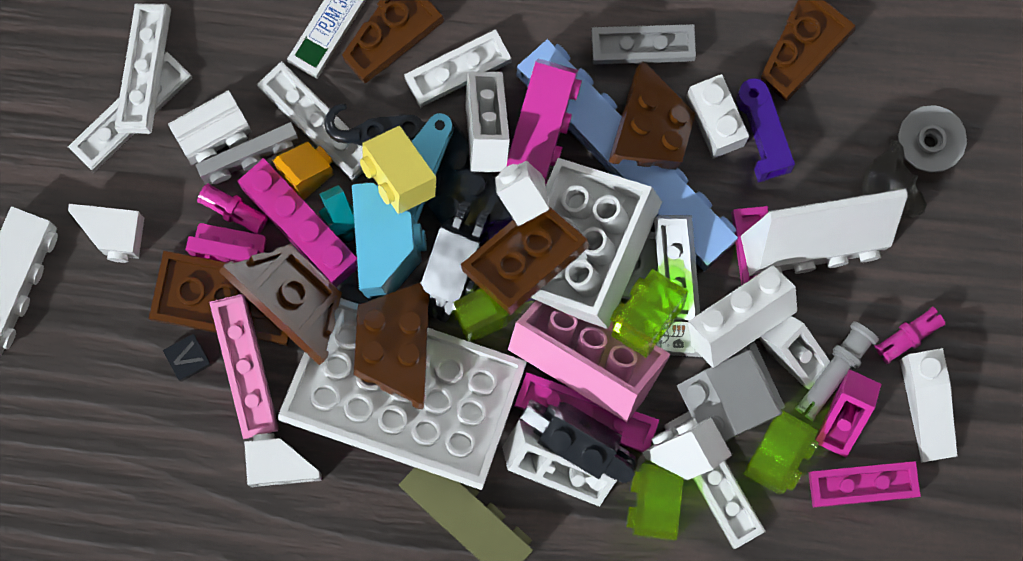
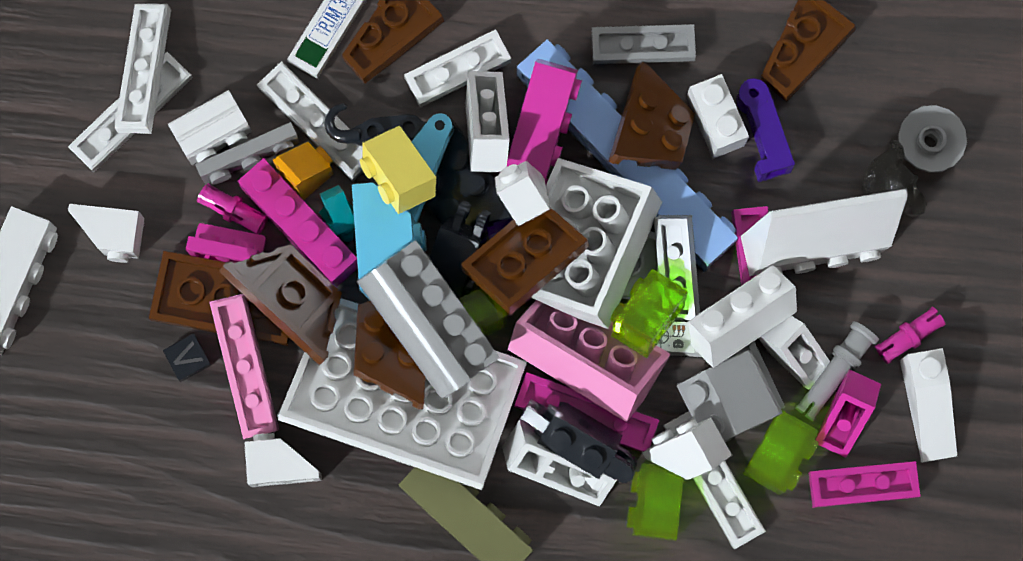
none -> light grey brick [357,240,500,398]

